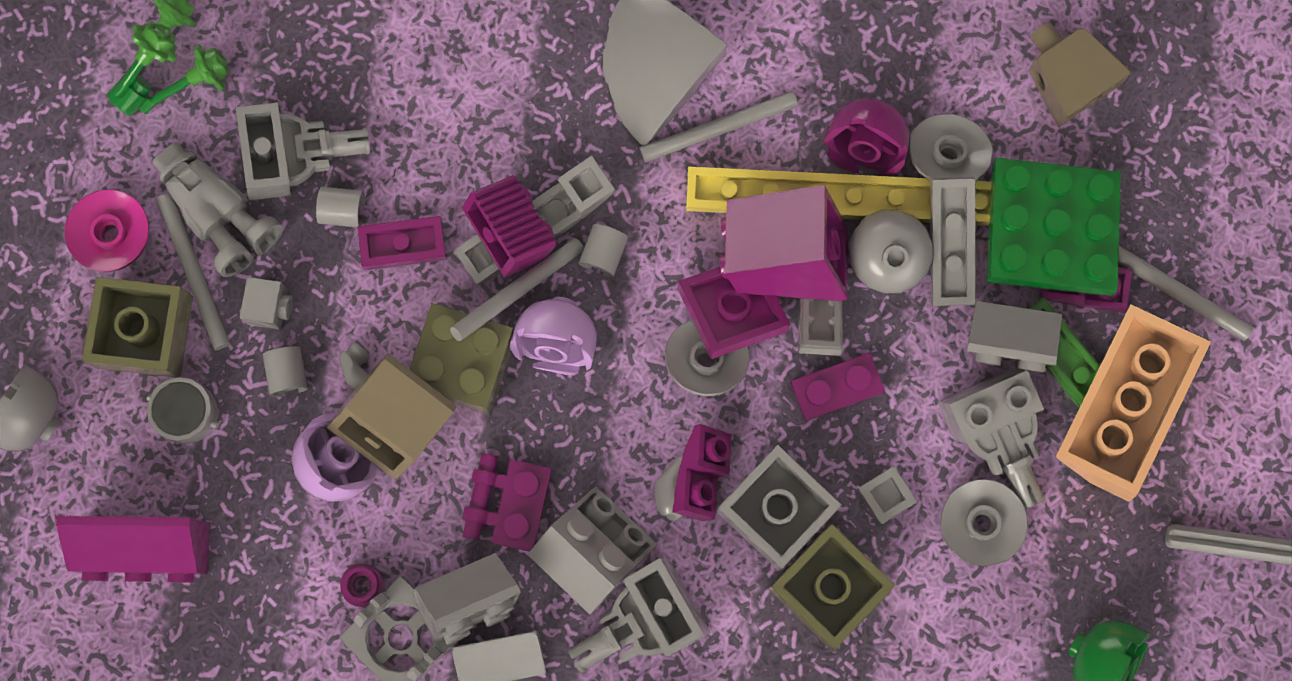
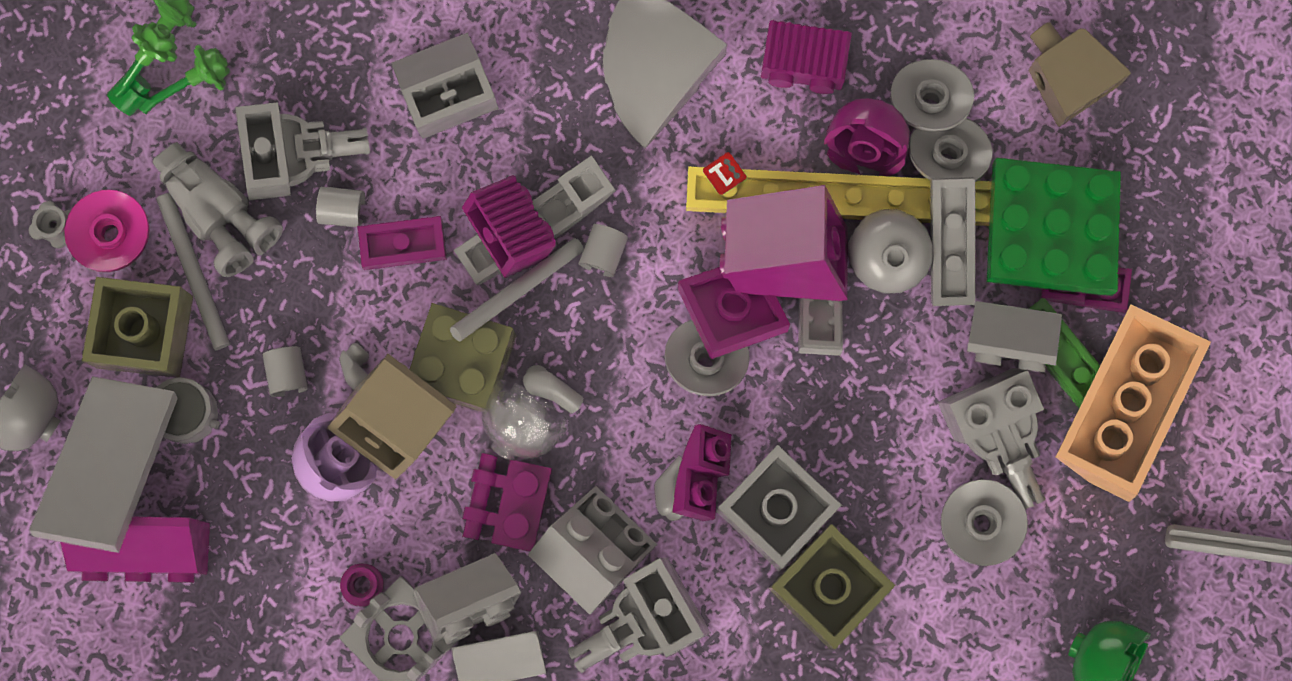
light grey plate [240,277,293,330] -> none
lavender cylinder [510,297,597,375] -> none
light grey bar [639,91,798,163] -> none
magenta plate [790,353,885,422] -> none
light grey plate [856,466,917,526] -> none
light grey bar [1118,245,1254,341] -> none
none -> light grey plate [29,201,71,249]
none -> light grey tile [29,376,178,553]
none -> light grey slope [391,32,499,139]
none -> clear cylinder [481,379,570,460]
none -> light grey arm [523,365,583,414]
none -> red sticker [703,152,747,195]
none -> magenta brick [760,20,852,94]
none -> light grey dish [890,59,974,132]

